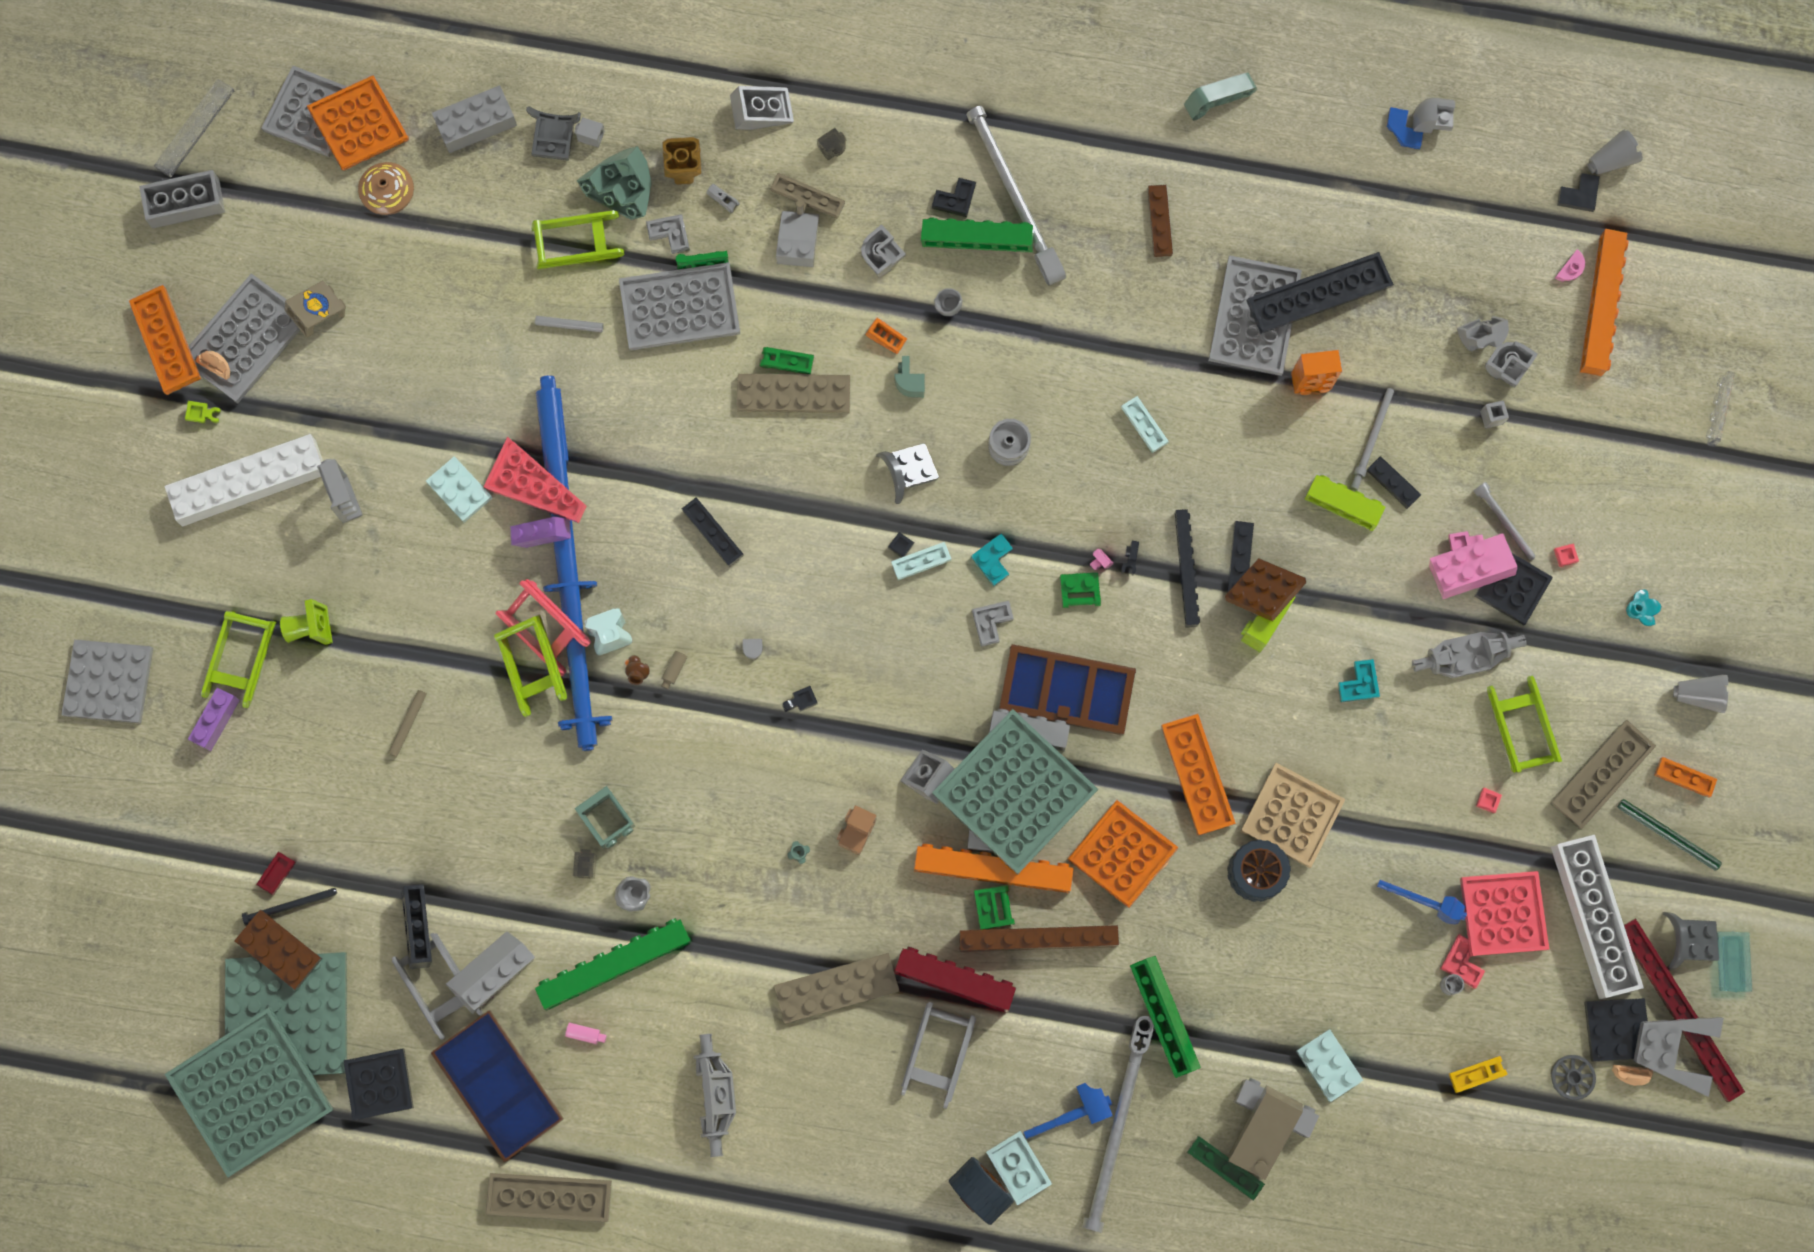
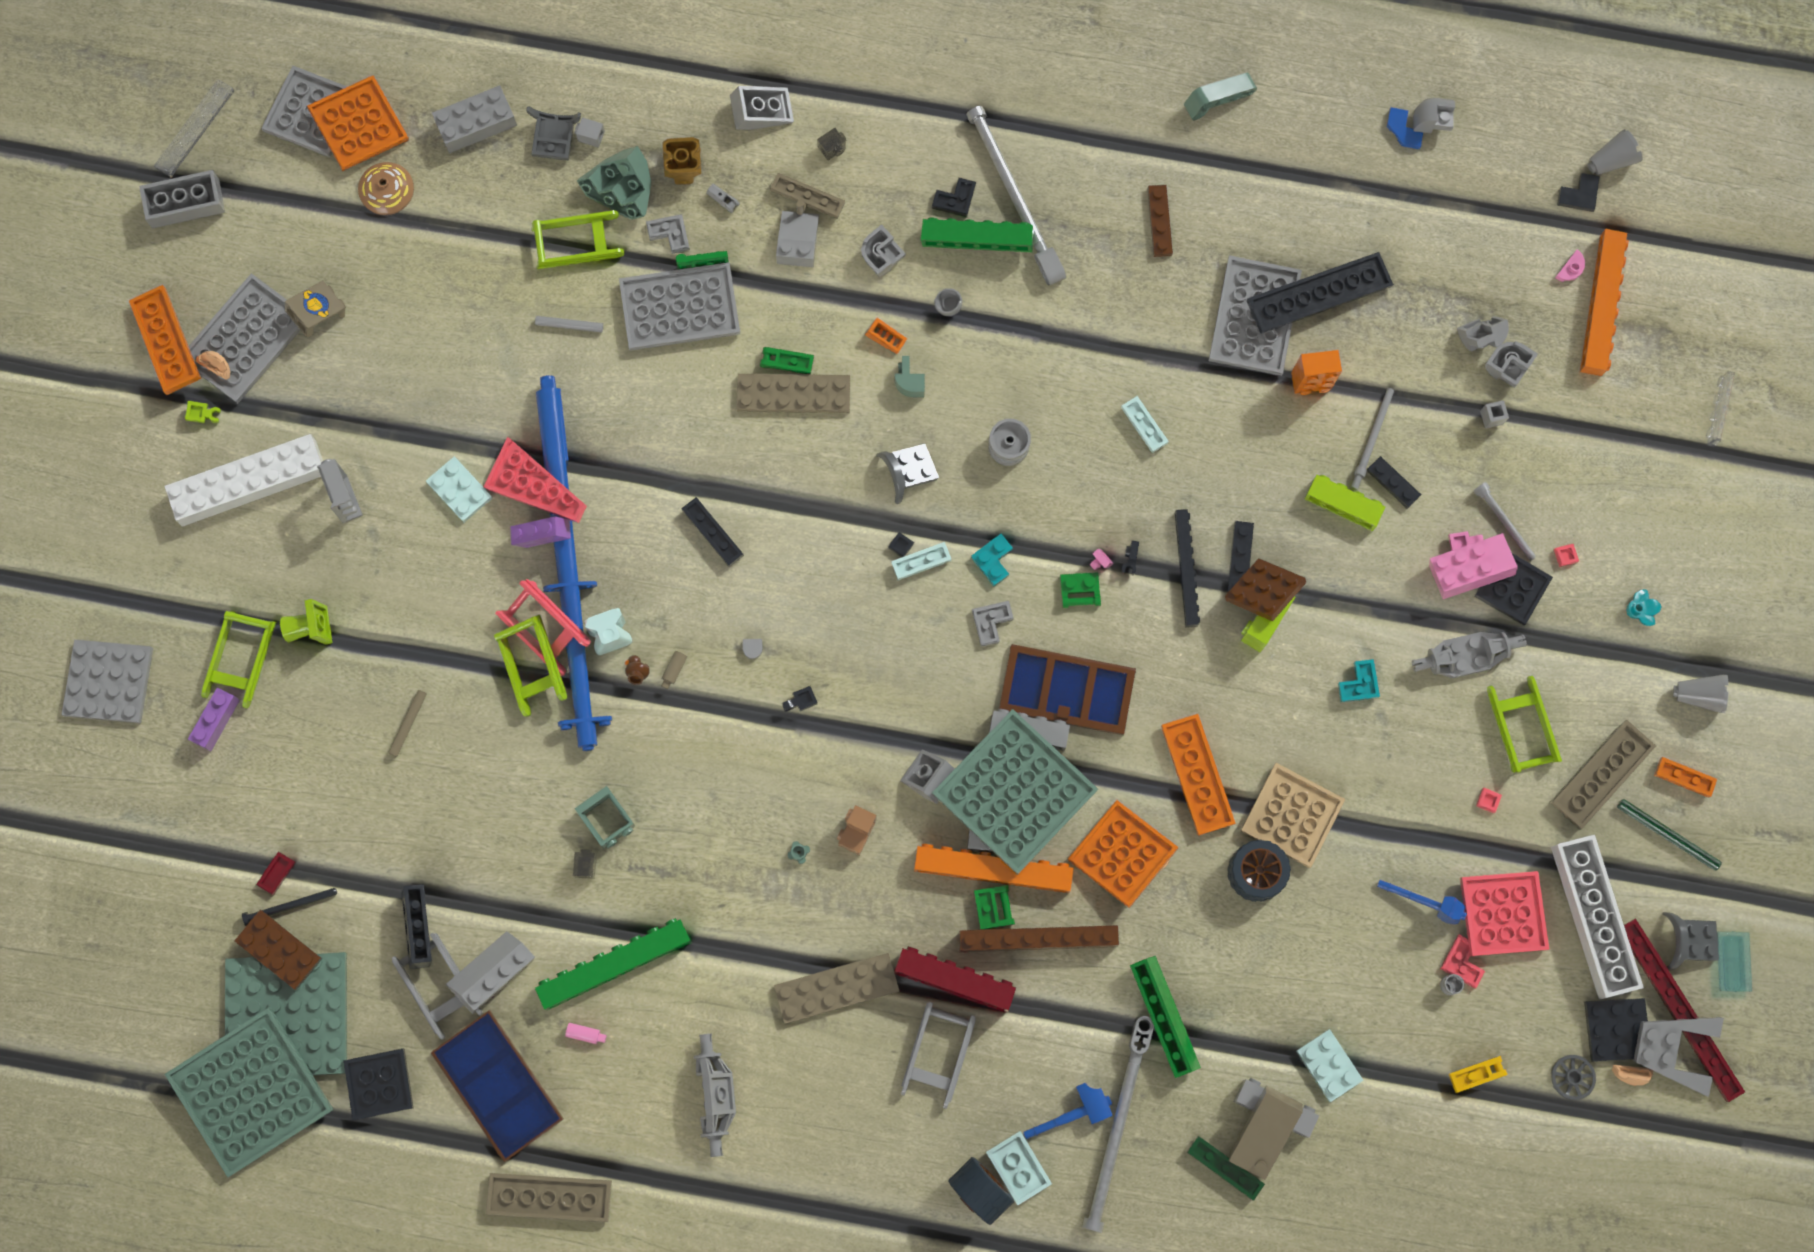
light grey hair [615,876,650,911] -> none

